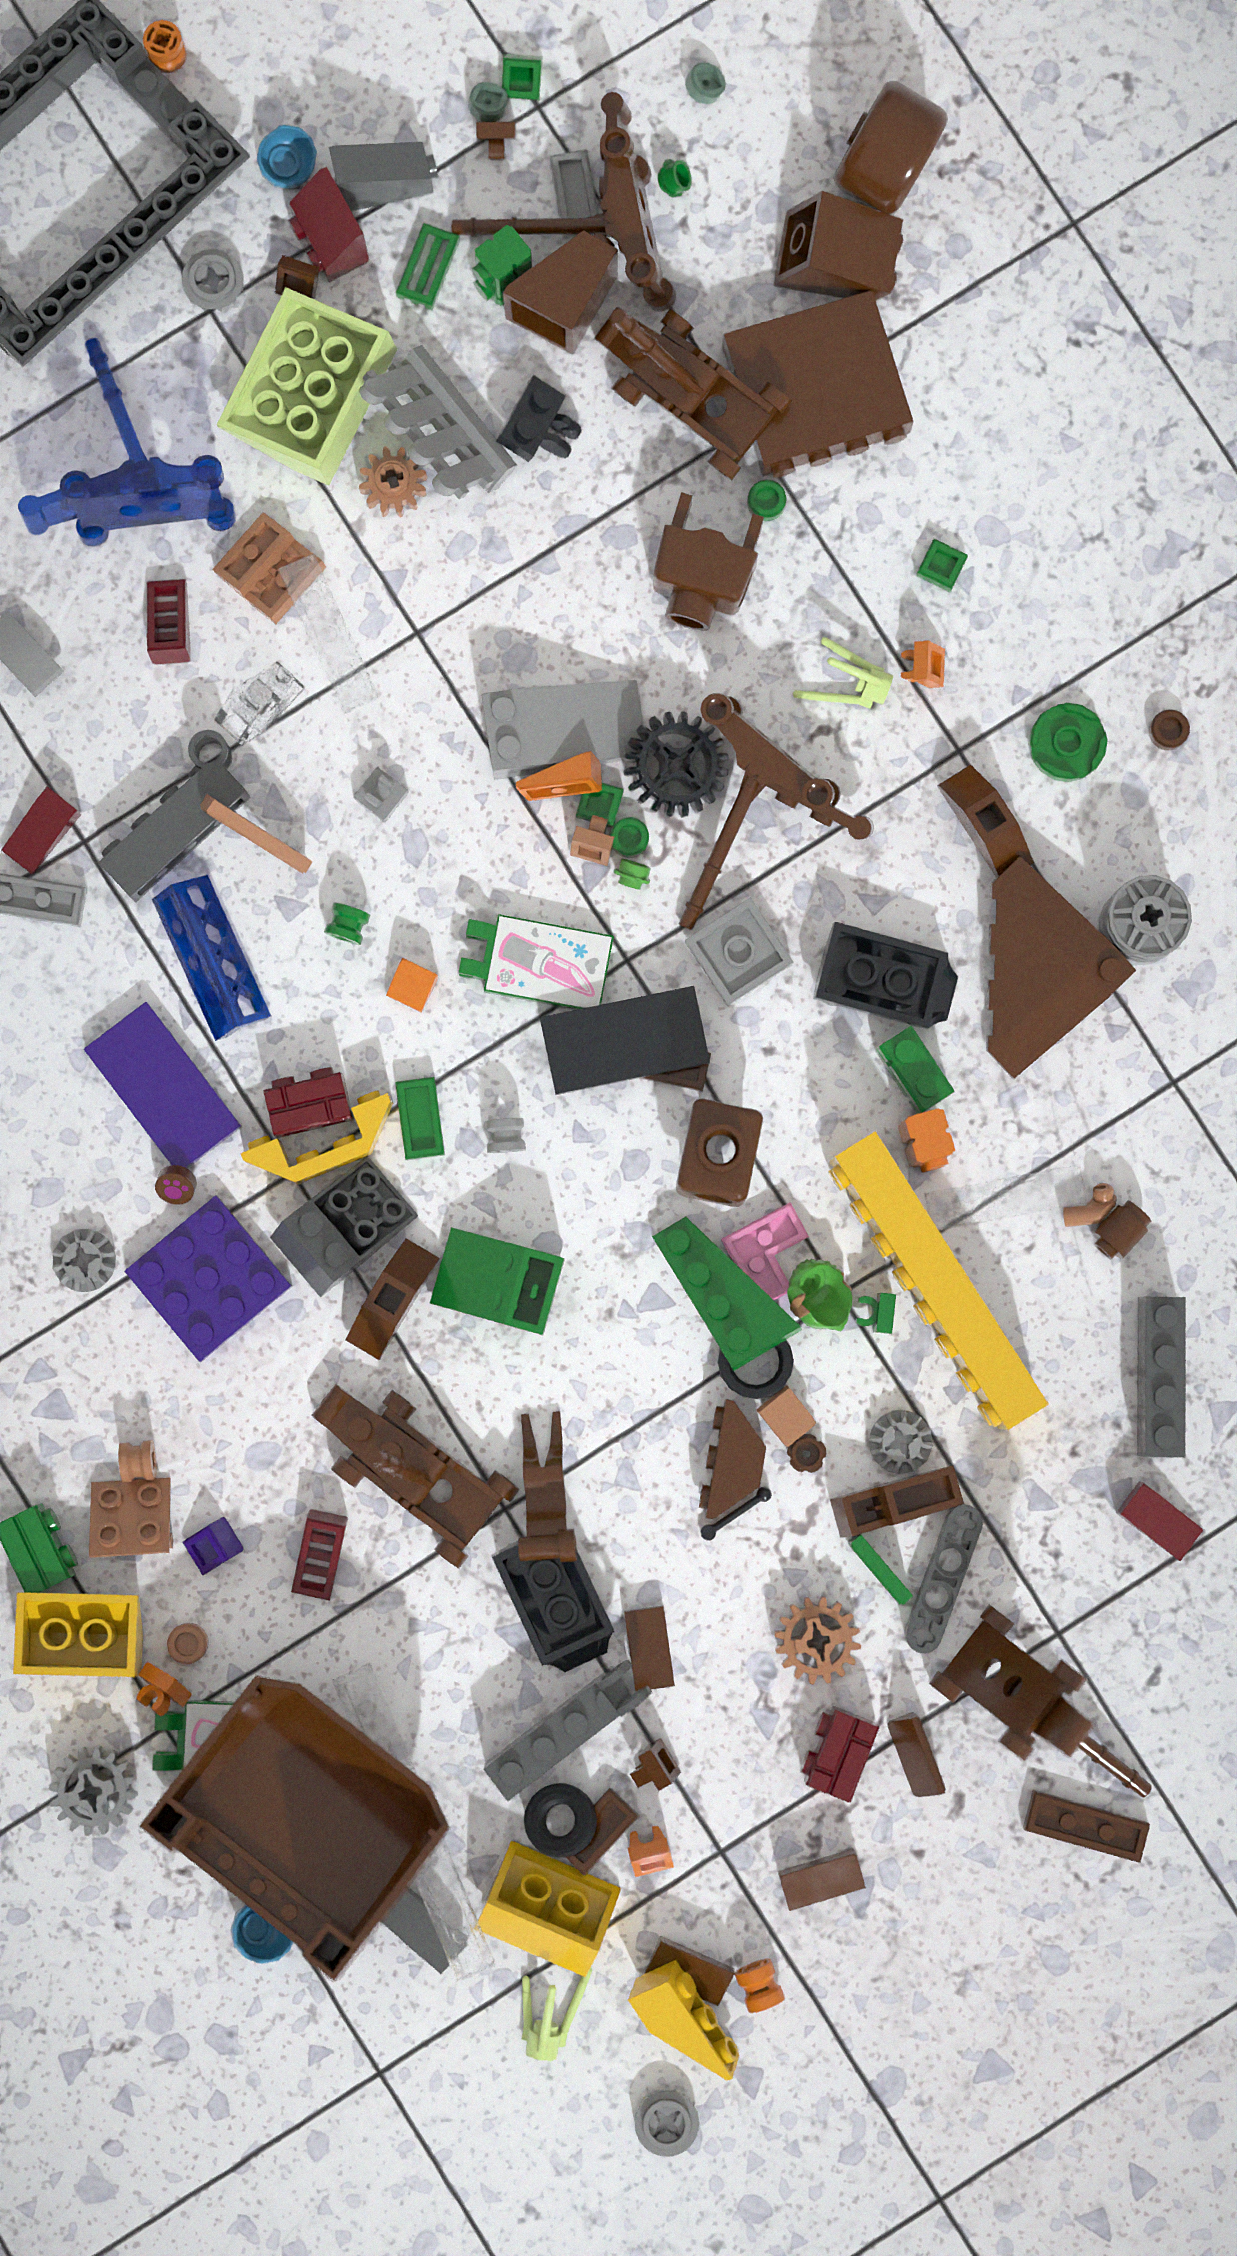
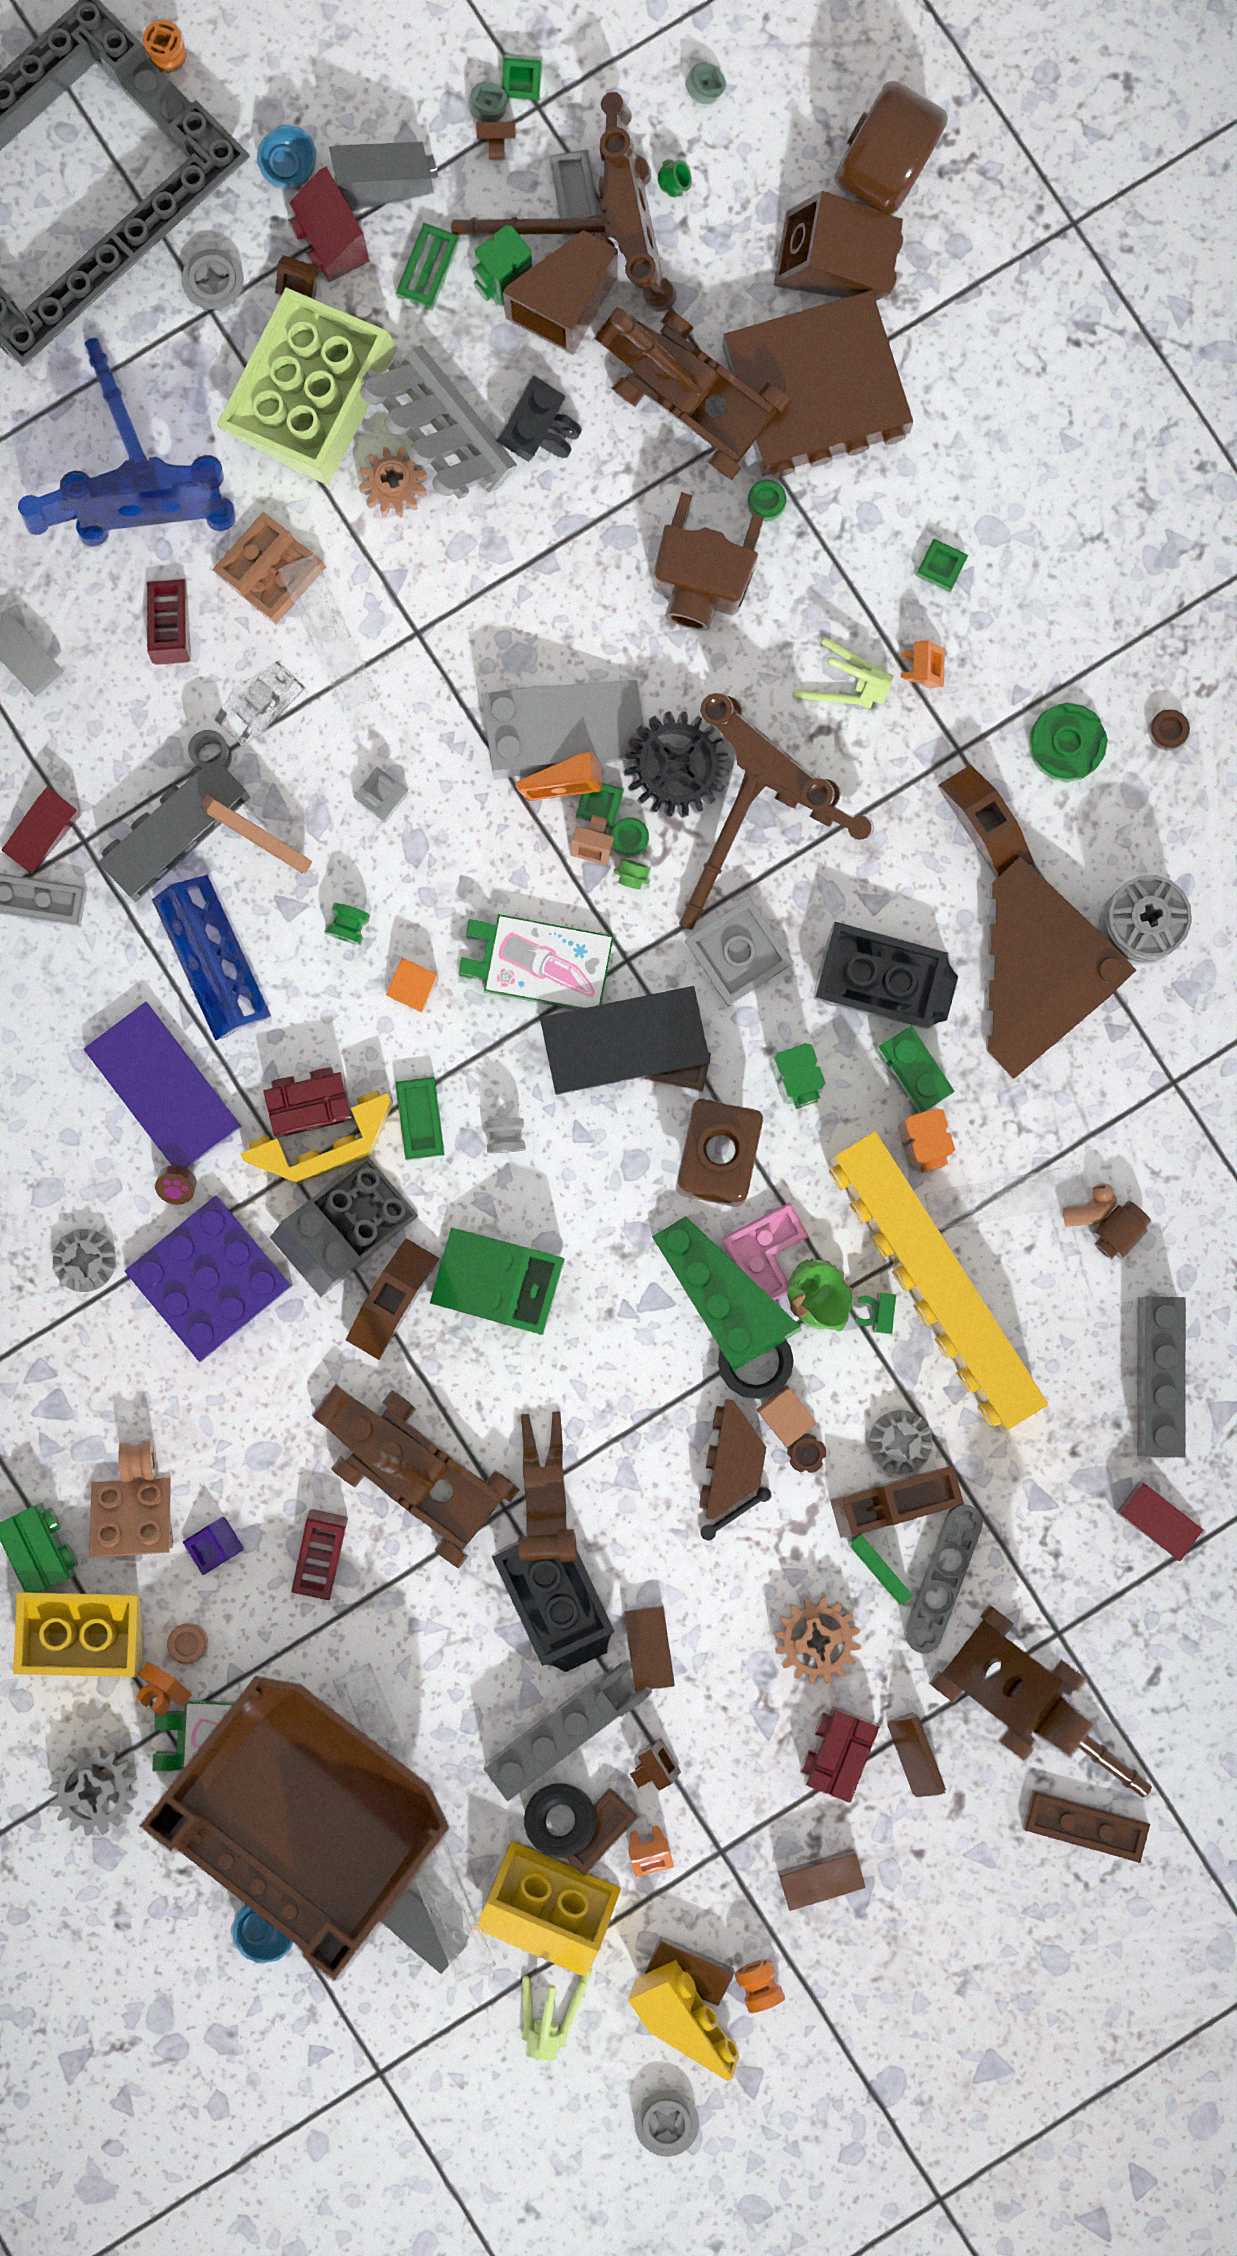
none -> green brick [770,1043,826,1109]

